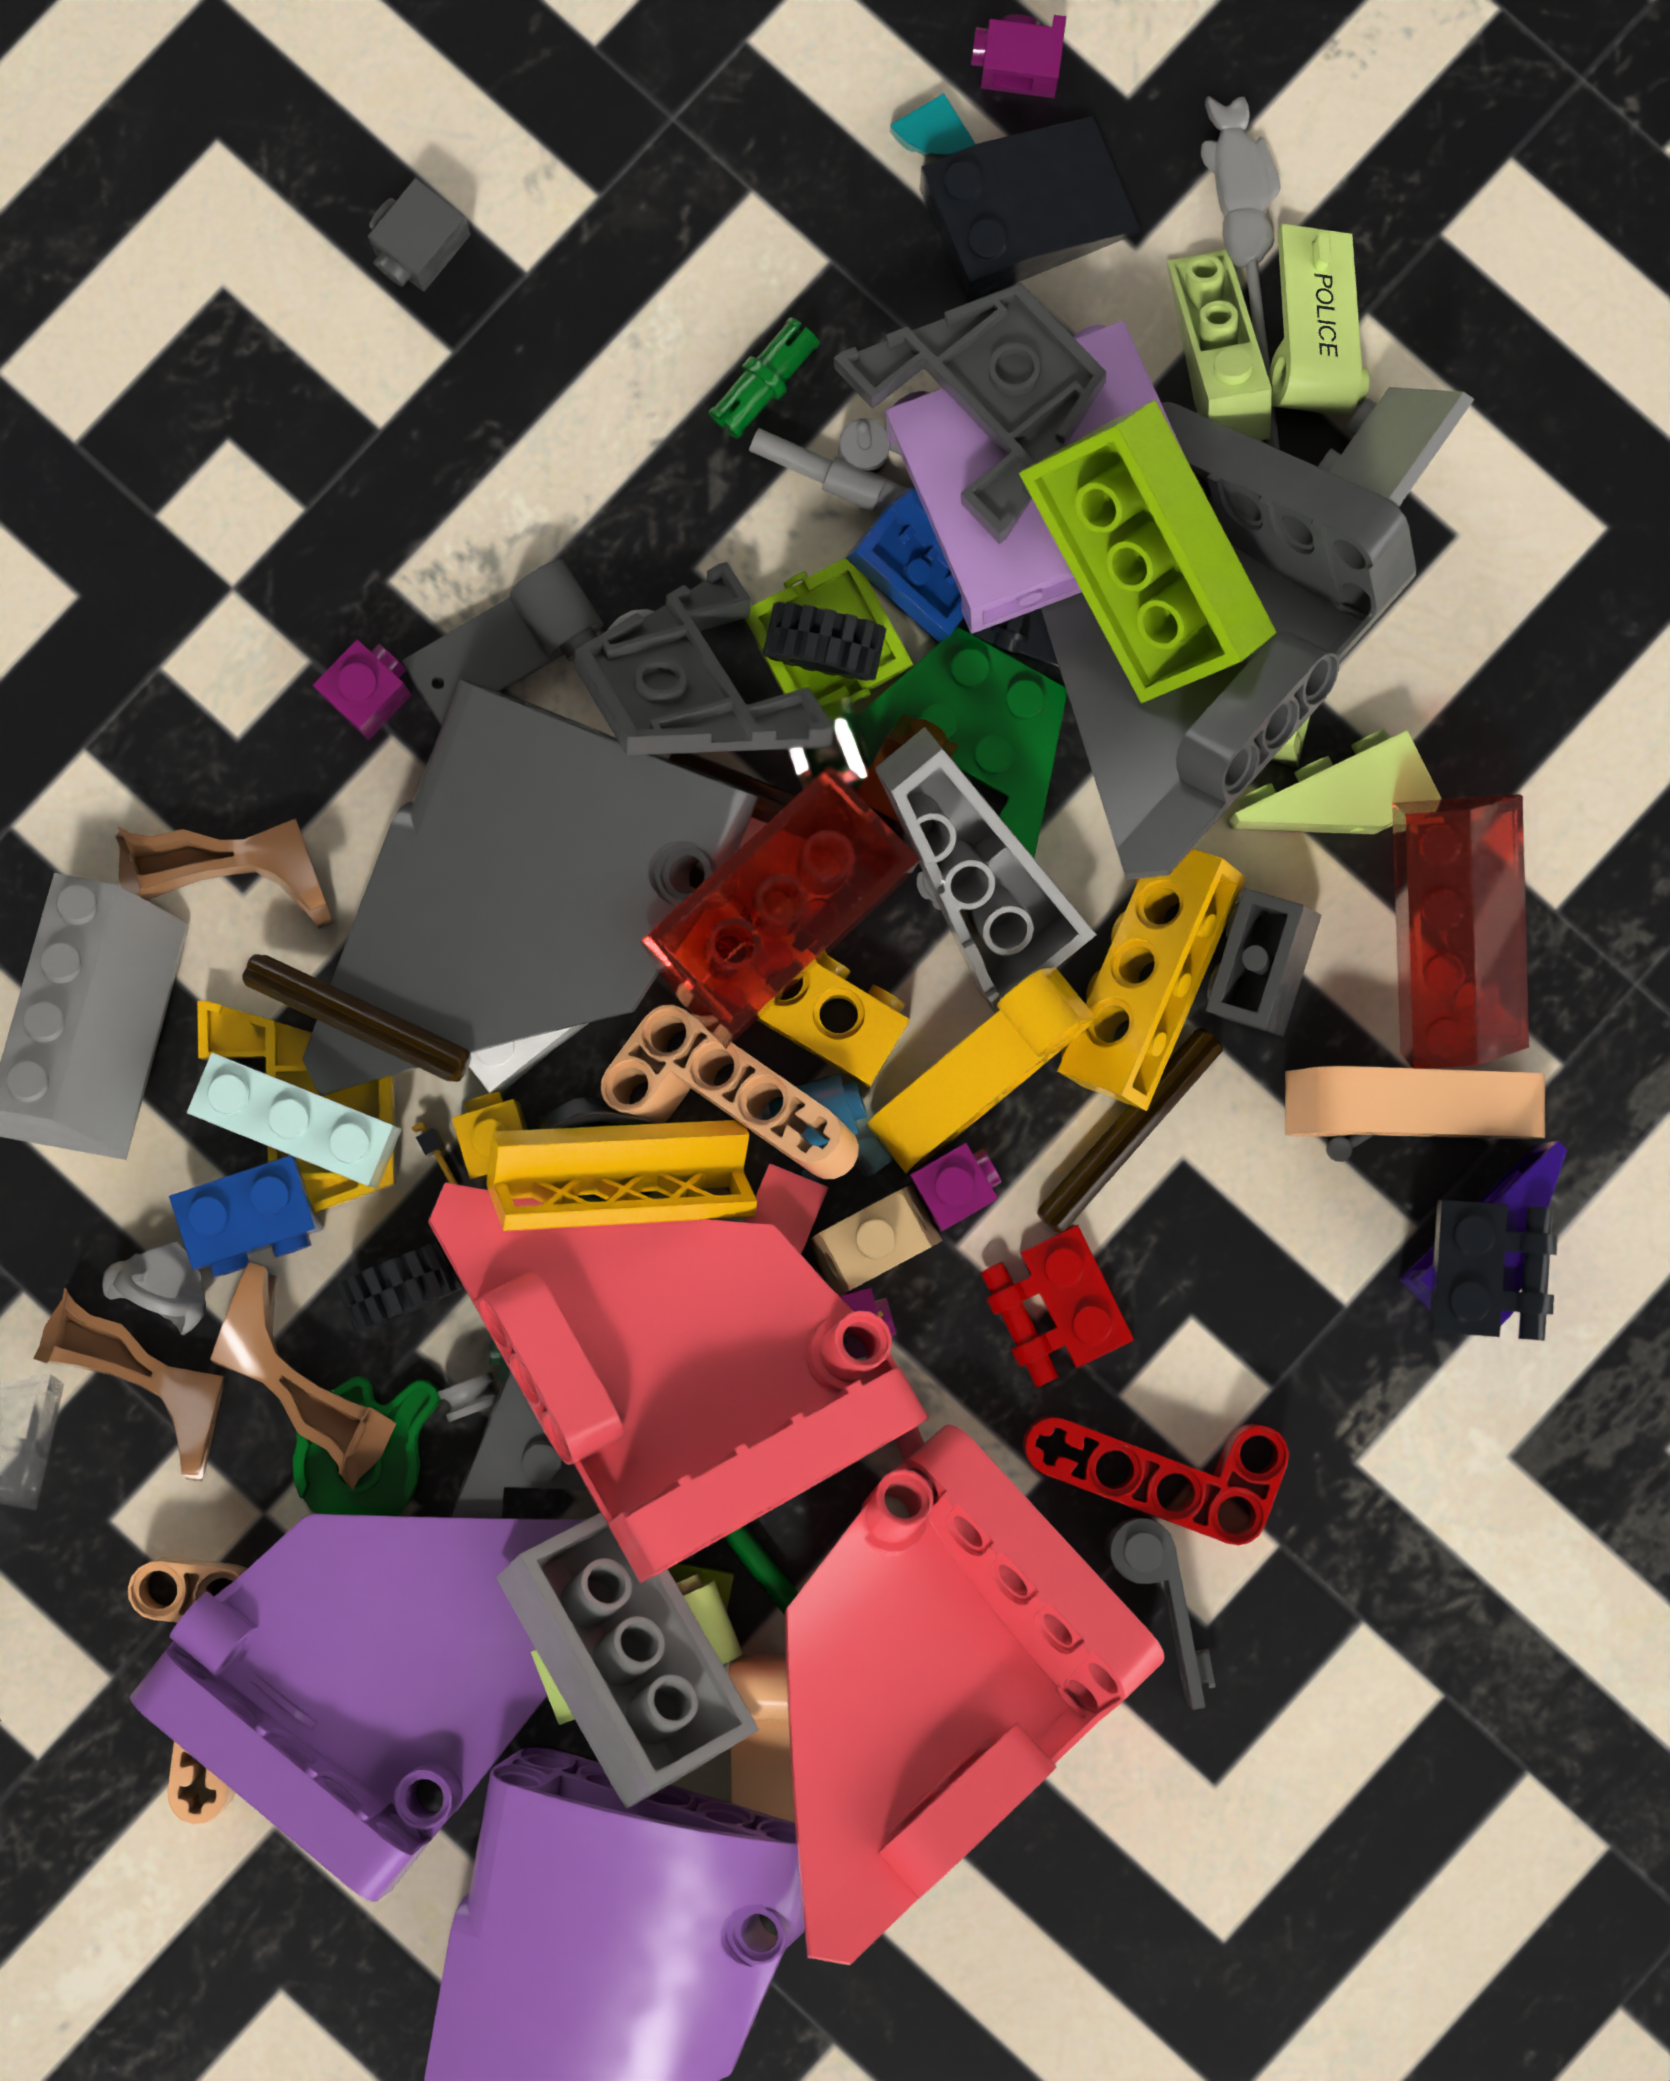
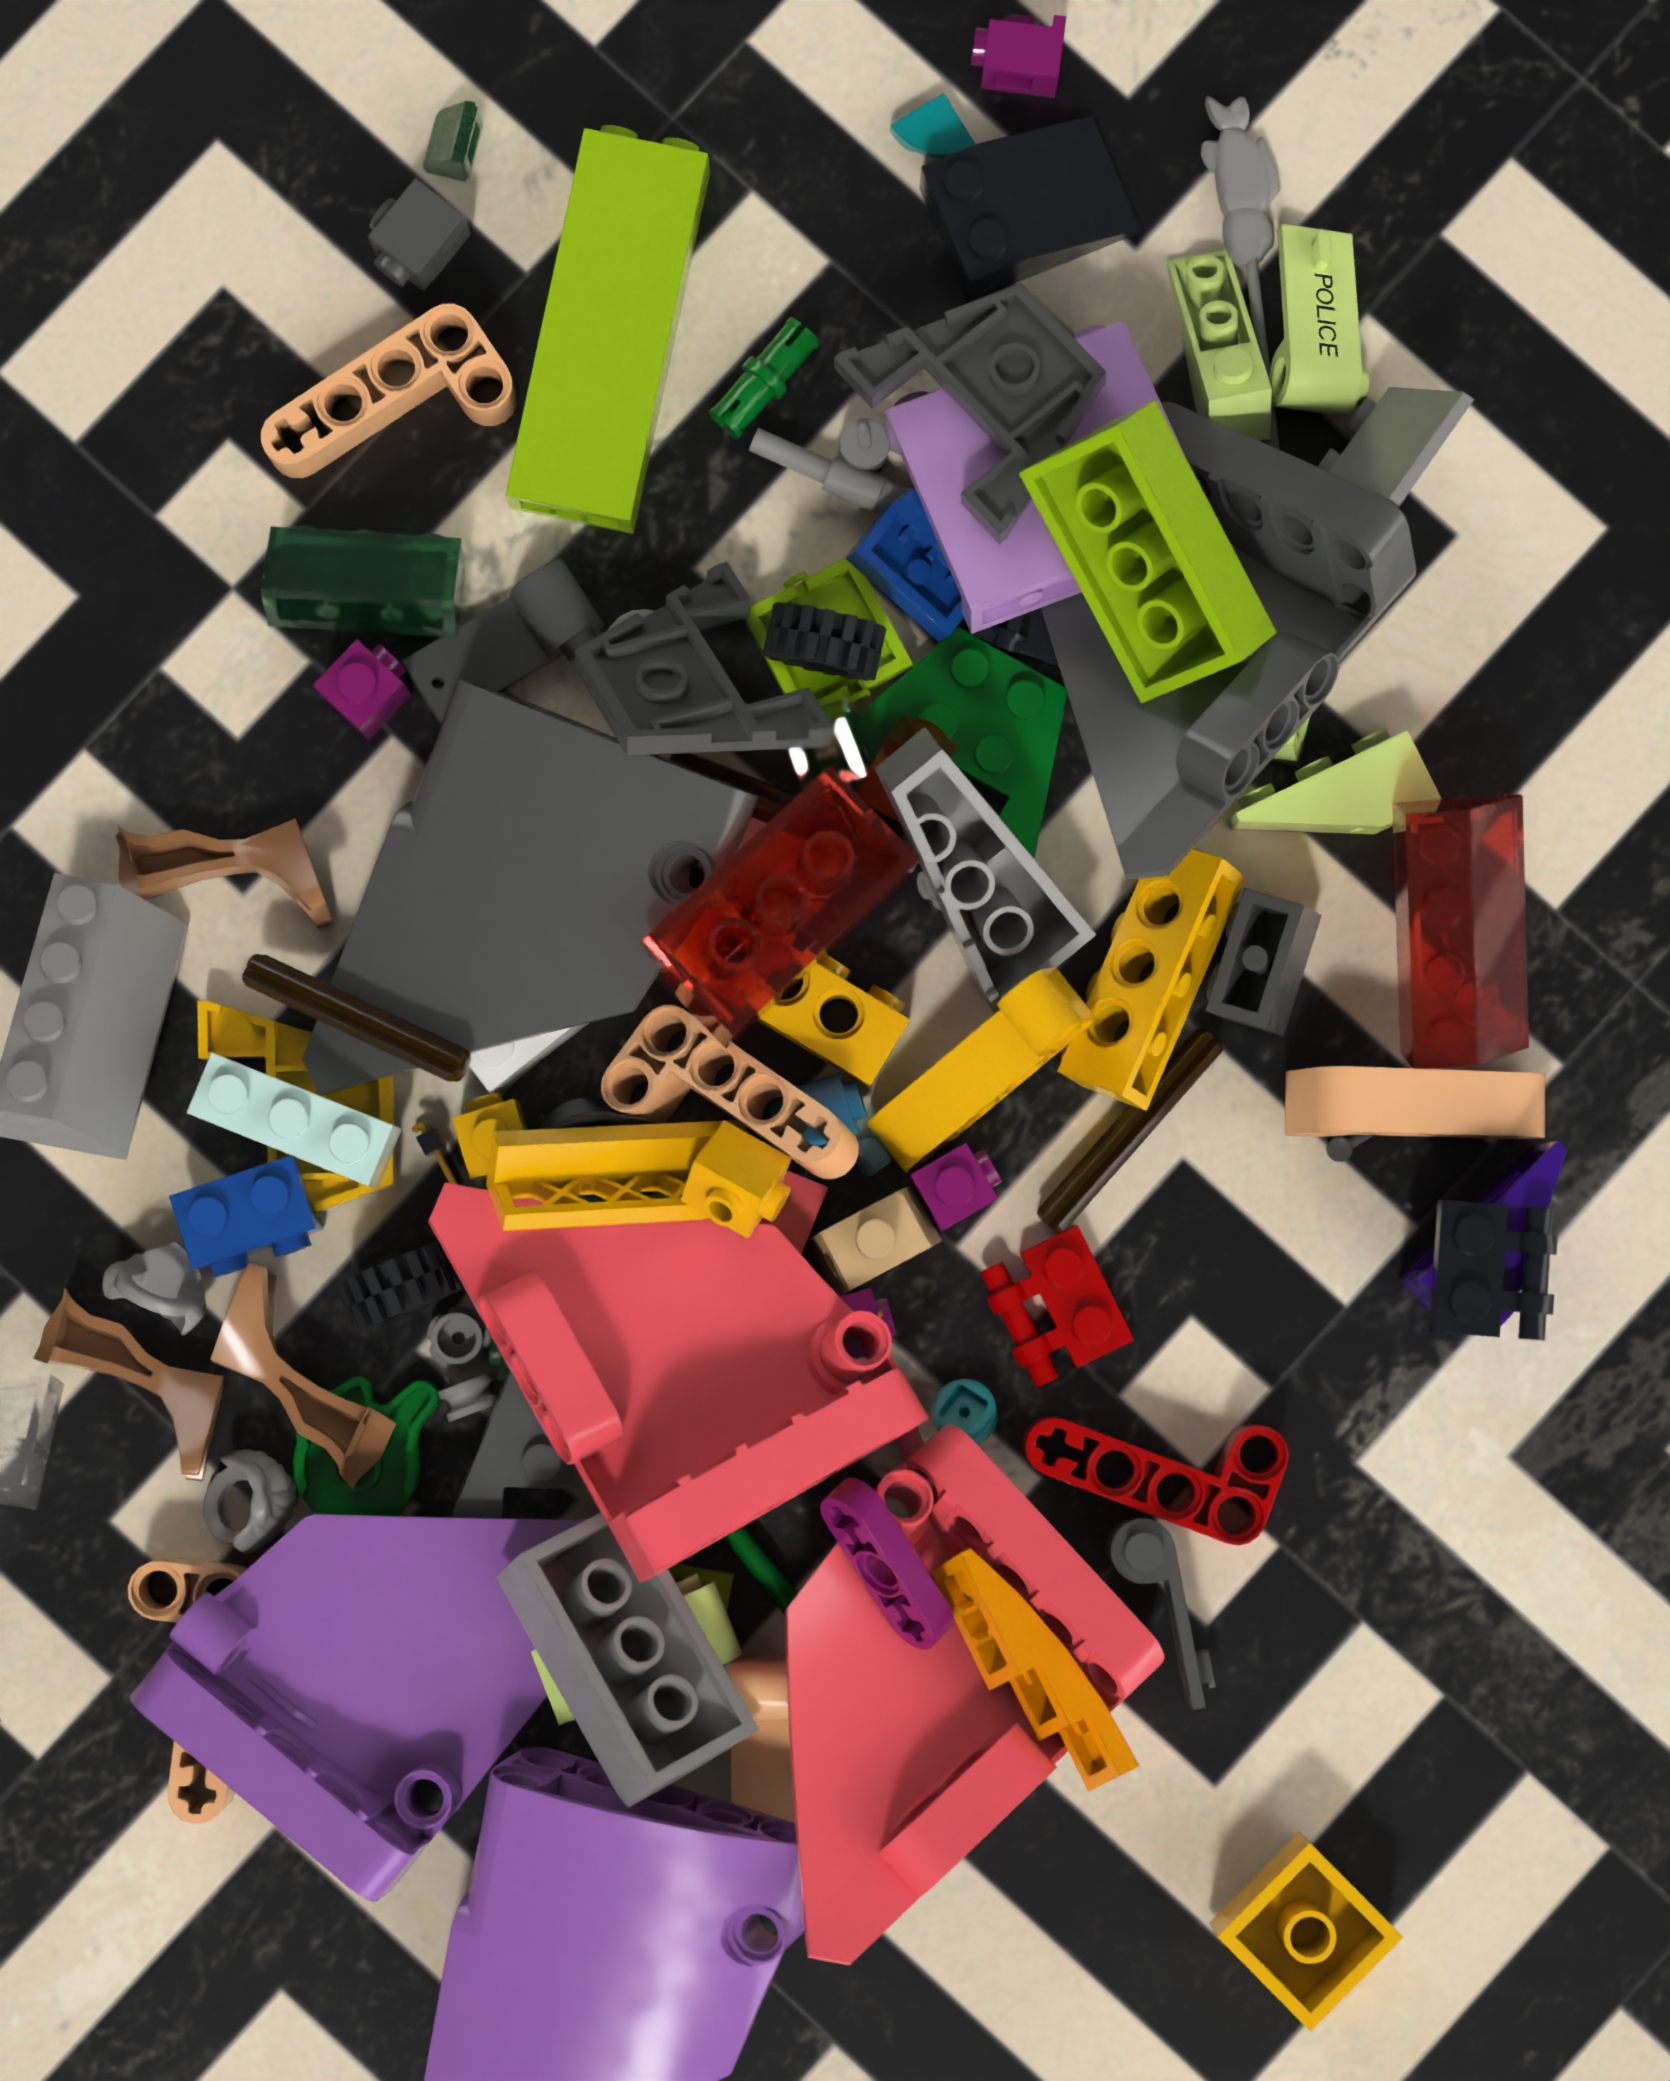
none -> light grey piece [203,1449,298,1555]
none -> light nougat beam [261,304,517,478]
none -> clear green brick [261,526,465,638]
none -> clear green slope [423,100,483,182]
none -> light grey plate [427,1306,491,1370]
none -> lime brick [505,125,710,534]
none -> yellow brick [681,1120,792,1239]
none -> magenta beam [820,1478,954,1650]
none -> teal tile [932,1379,998,1445]
none -> light orange slope [932,1548,1140,1792]
none -> yellow brick [1209,1831,1403,2032]

